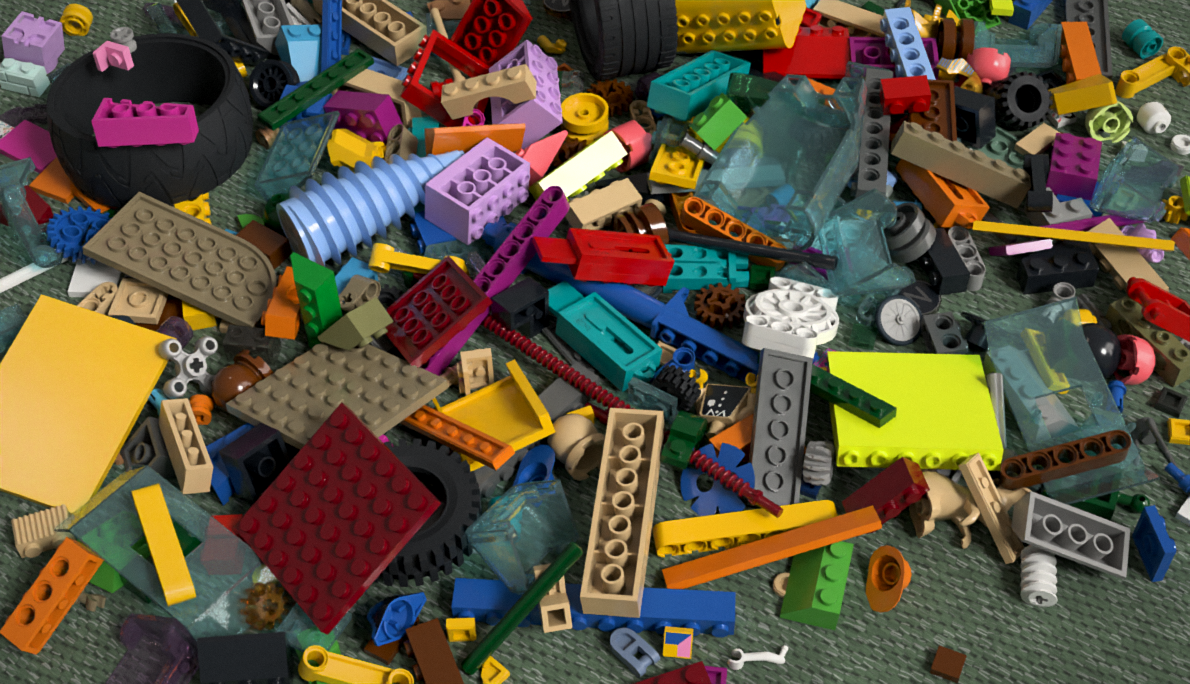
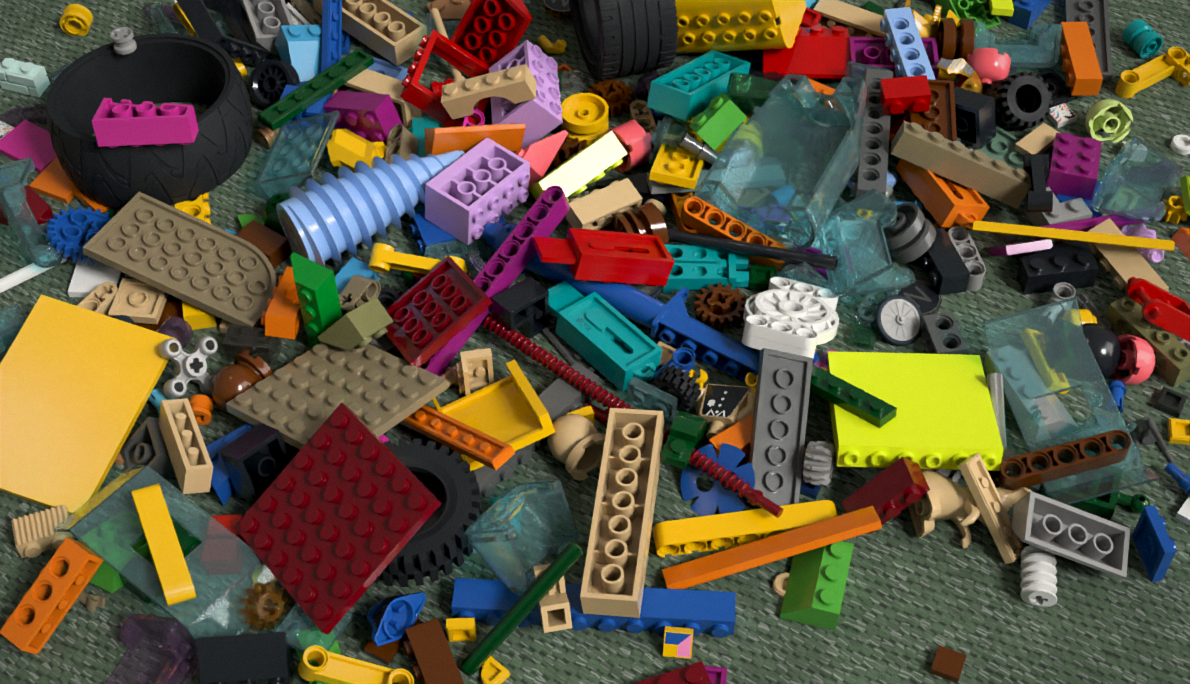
lavender piece [1,11,65,74] -> none
bright pink bracket [93,41,134,72] -> none
blue piece [512,445,555,505] -> none
sand blue plate [610,628,660,678] -> none
white piece [727,645,788,670] -> none
orange piece [866,545,912,613] -> none
black wheel [960,312,1011,351] -> none
yellow slope [1048,74,1117,115] -> none
white head [1137,102,1171,134] -> none

